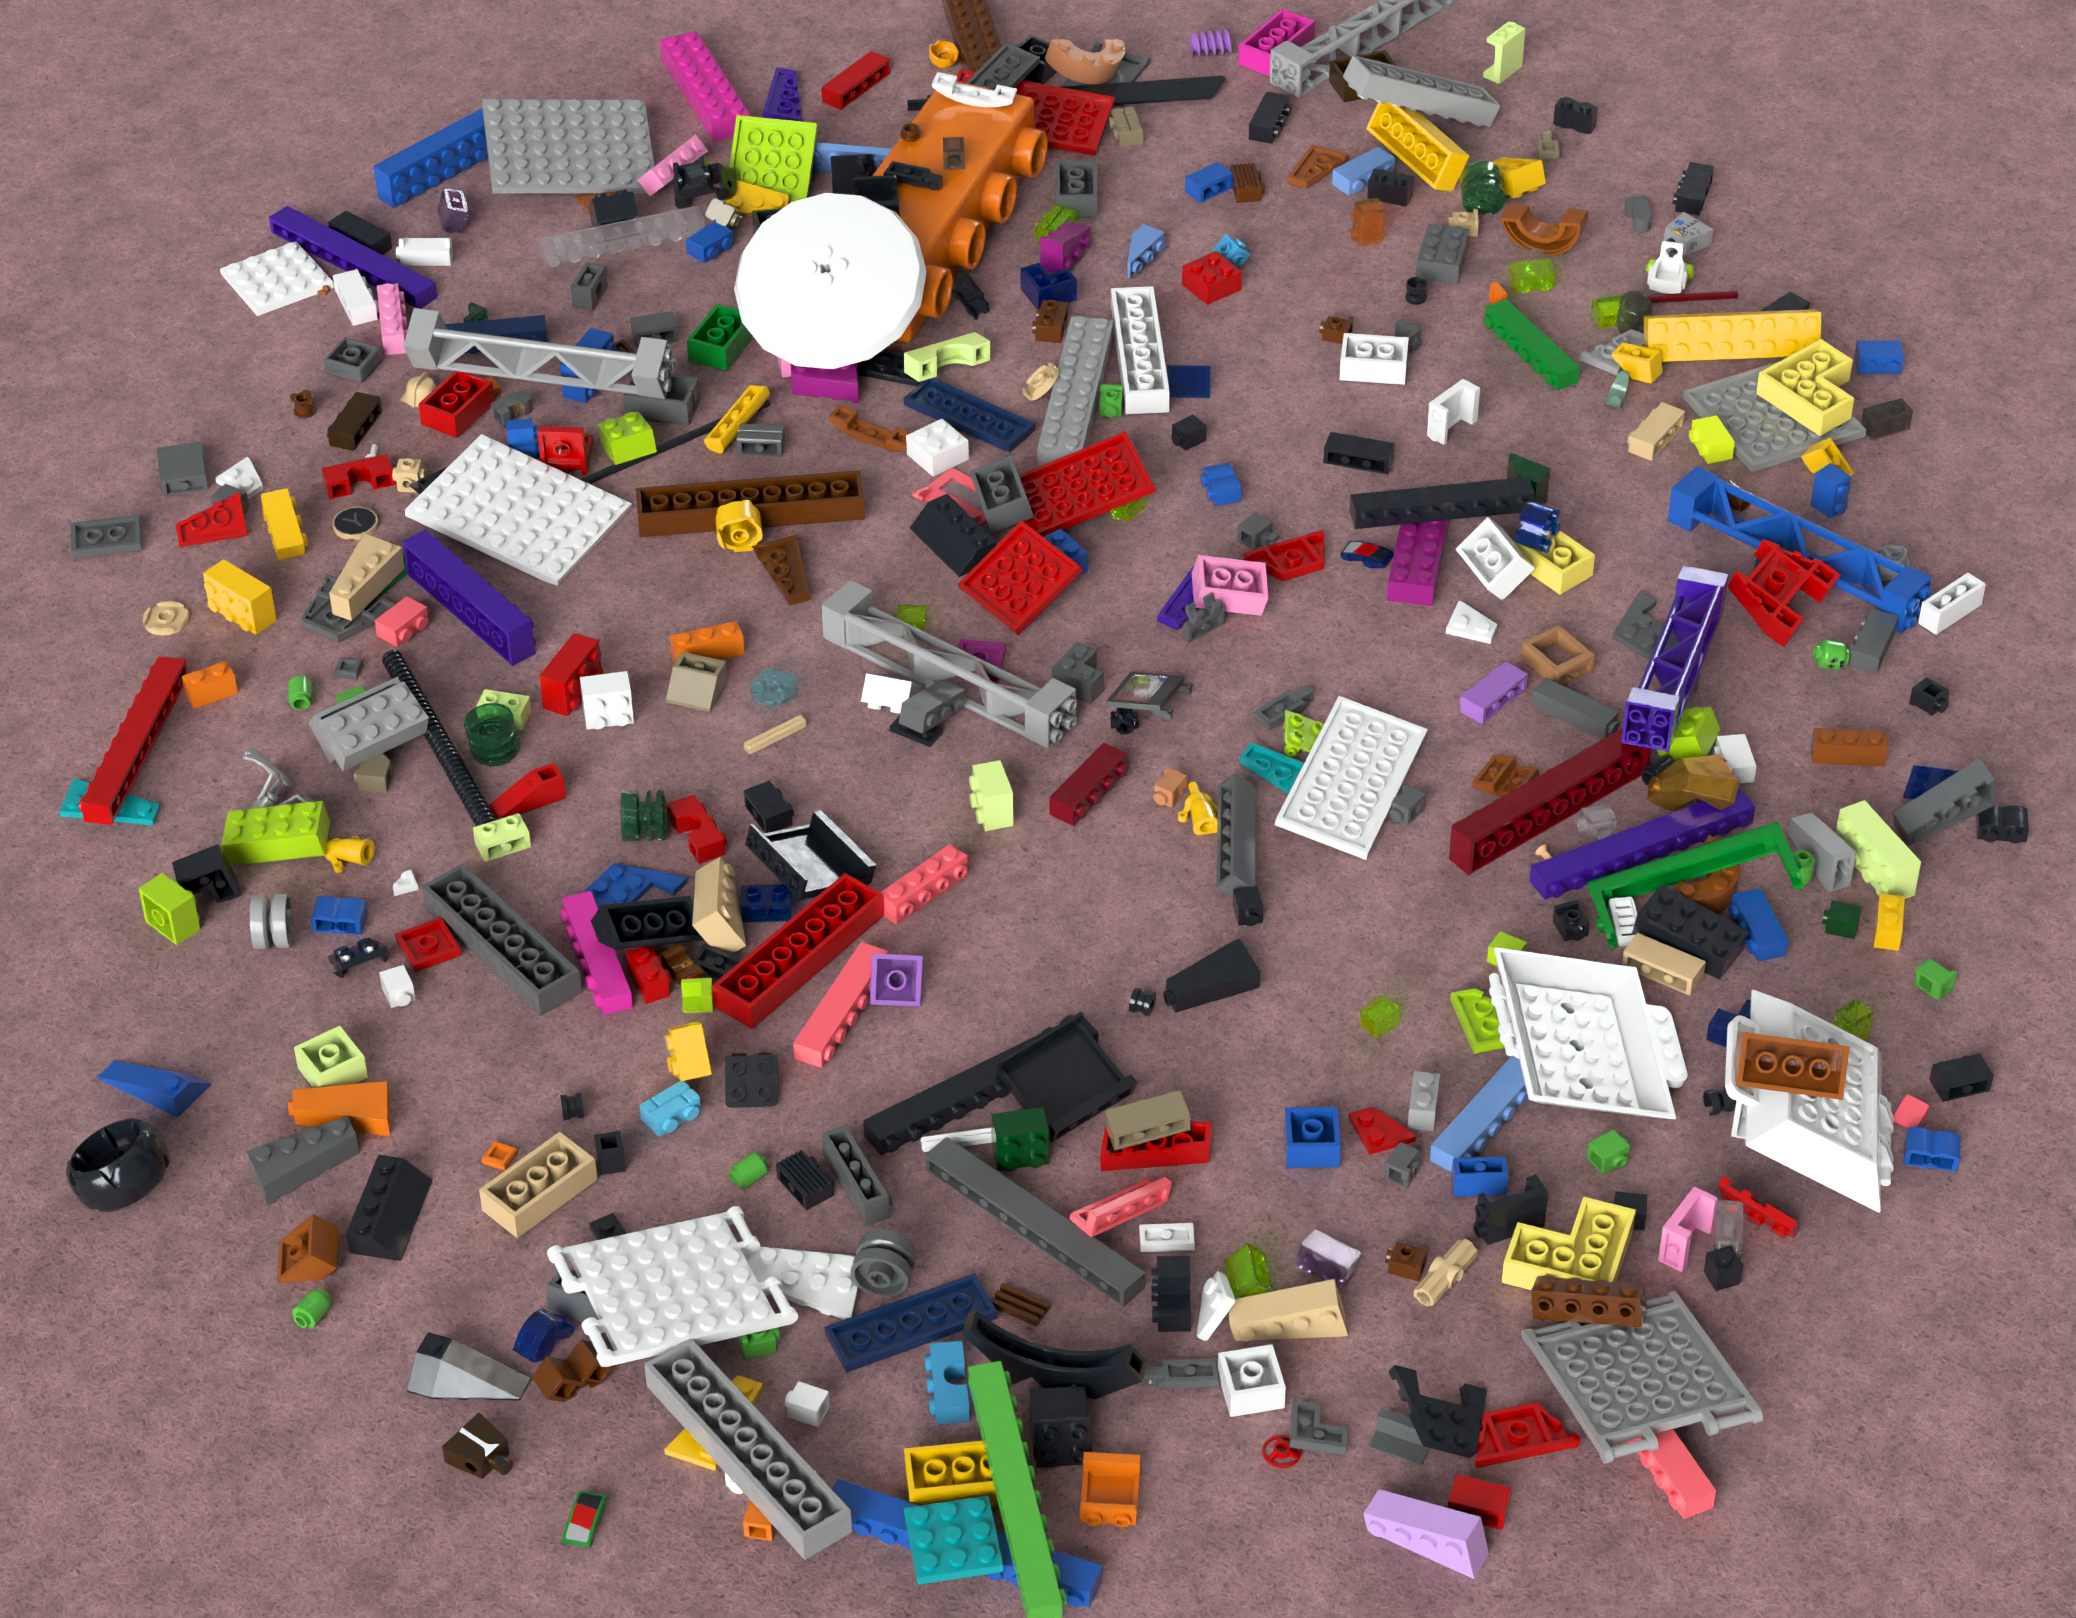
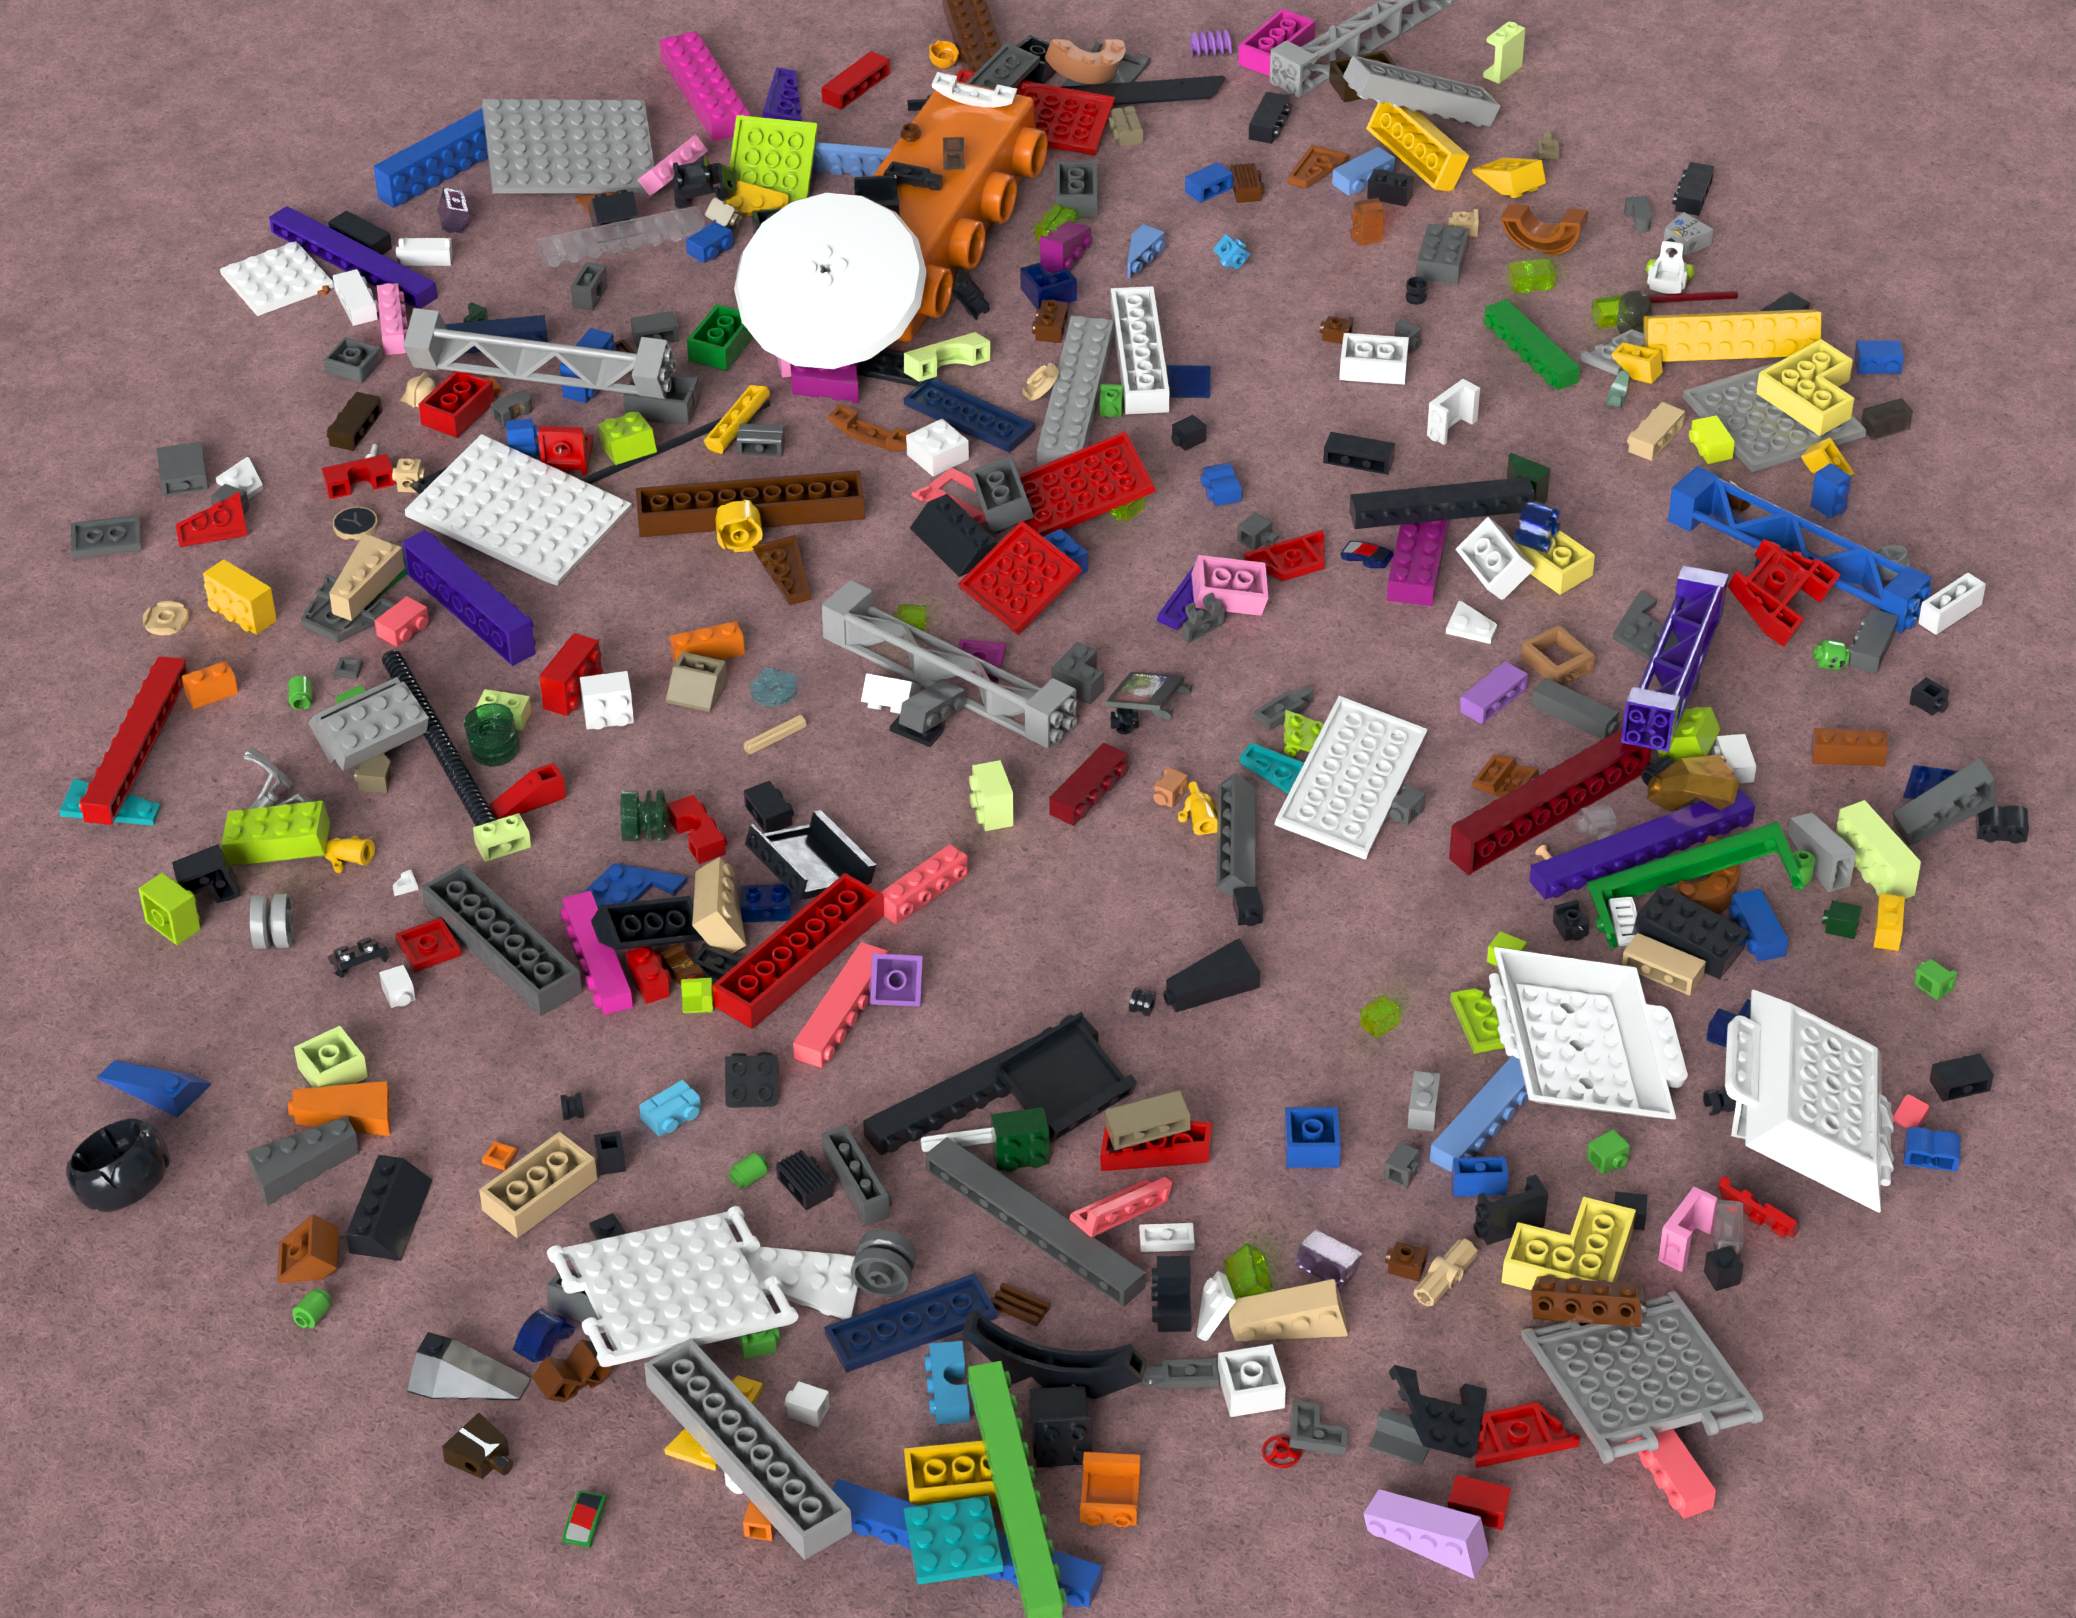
yellow wedge [261,488,308,560] -> none
reddish brown brick [290,390,316,418] -> none
blue brick [310,896,368,935] -> none
yellow brick [665,1021,712,1081] -> none
black hinge [831,154,873,194] -> none
red brick [1182,251,1242,305] -> none
red wing [1348,1106,1416,1155] -> none
clear green wheel [1460,161,1506,215] -> none
orange tile [1489,282,1507,304] -> none
black brick [1553,97,1598,134] -> none
dark orange slope [1734,1031,1850,1100] -> none
clear neon green brick [1834,999,1874,1043] -> none

